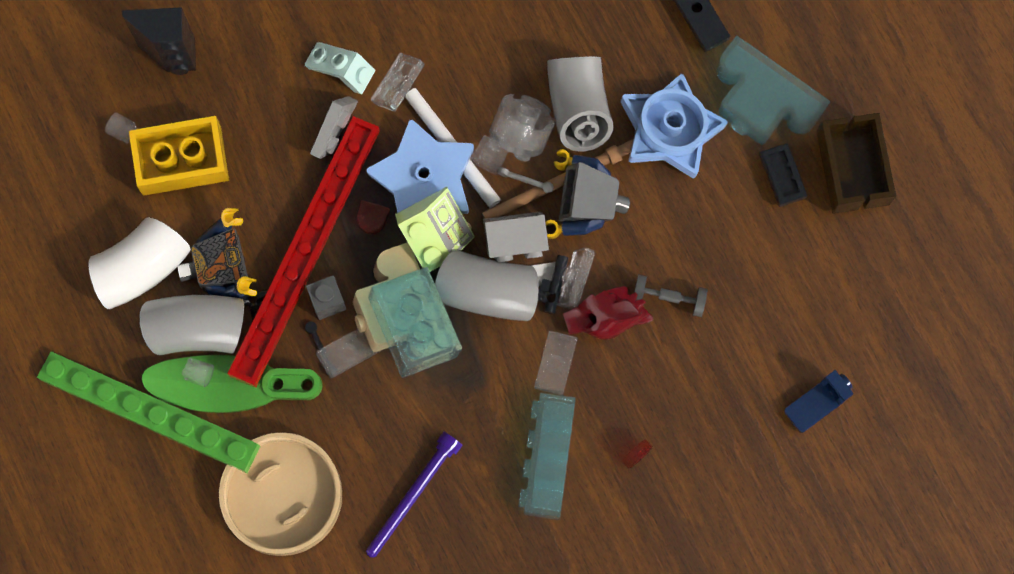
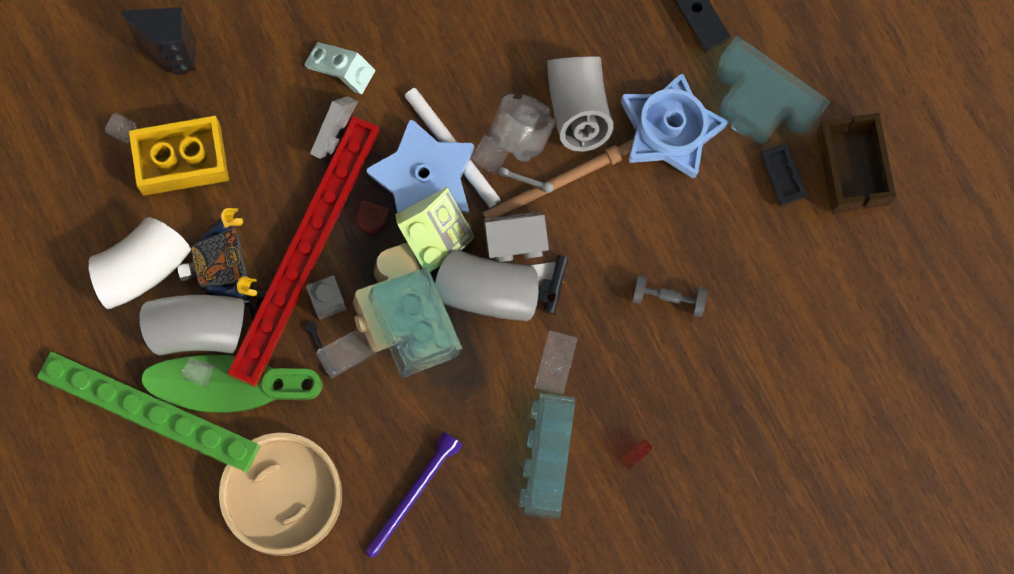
clear plate [370,53,425,111] -> none
torso [546,149,630,239] -> none
clear plate [557,247,595,308] -> none
dark red piece [563,286,653,340] -> none
dark blue bracket [784,370,854,433] -> none

